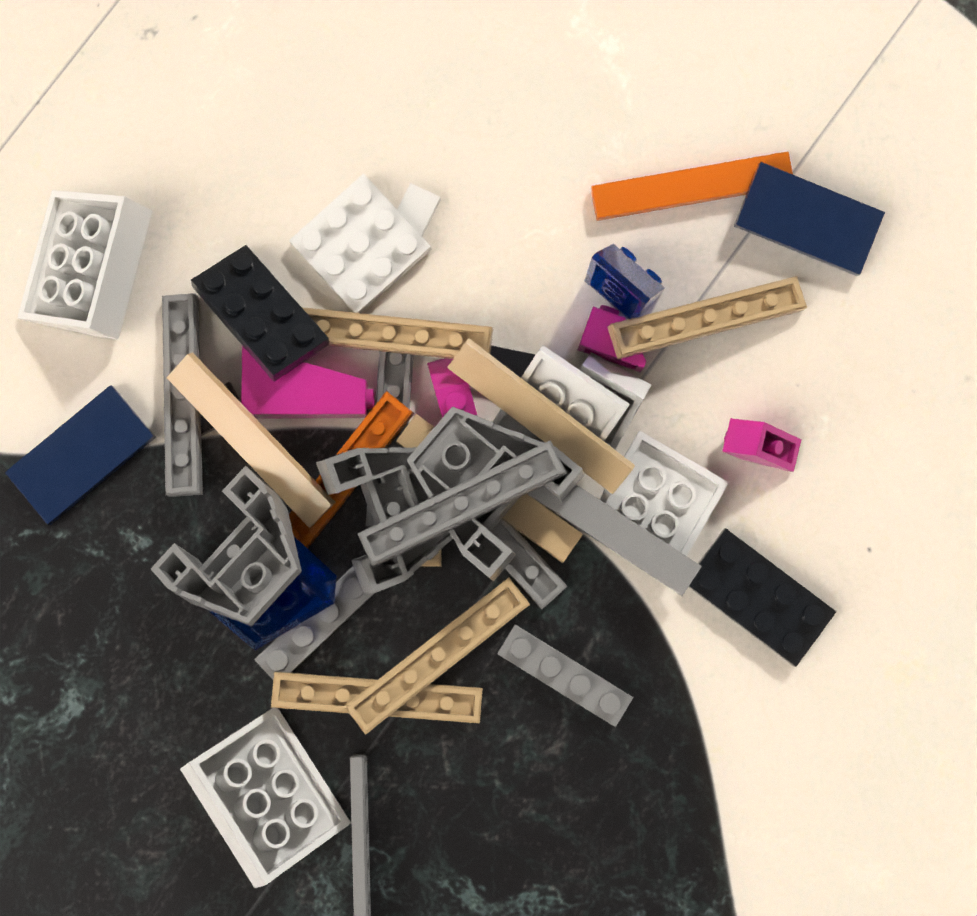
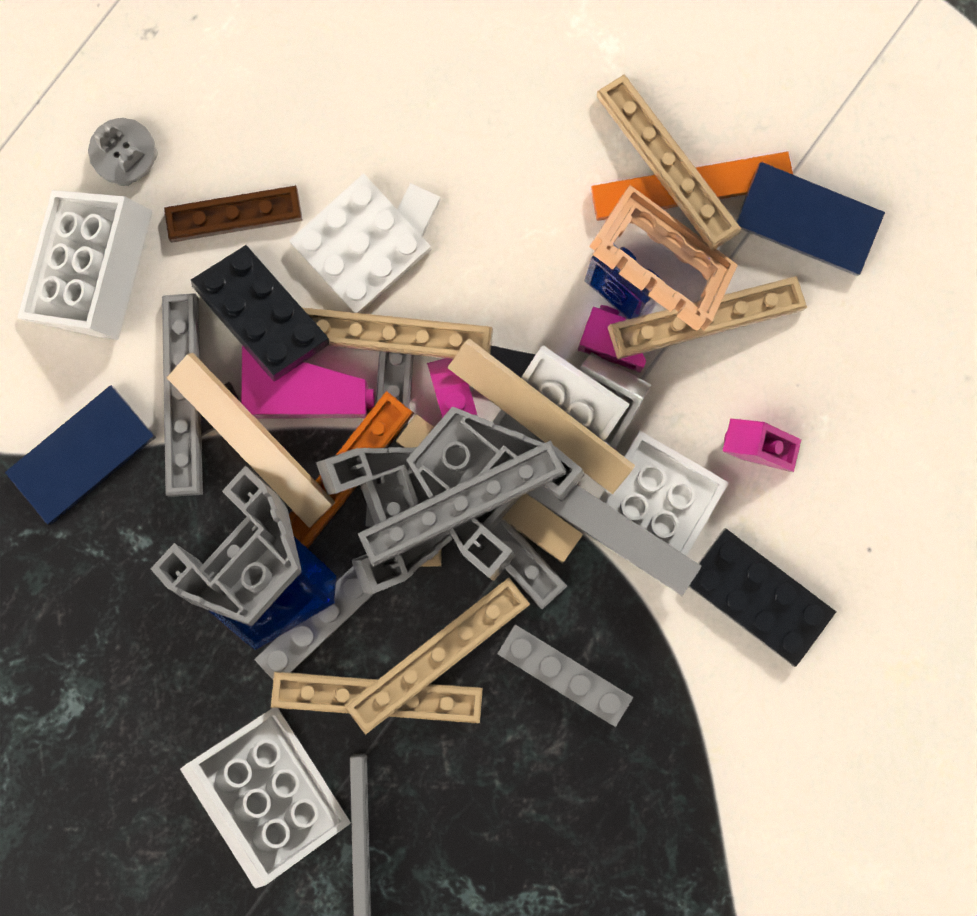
none -> light grey plate [88,118,158,186]
none -> reddish brown tile [164,185,303,243]
none -> light nougat hinge [589,185,738,331]
none -> tan tile [597,74,741,251]

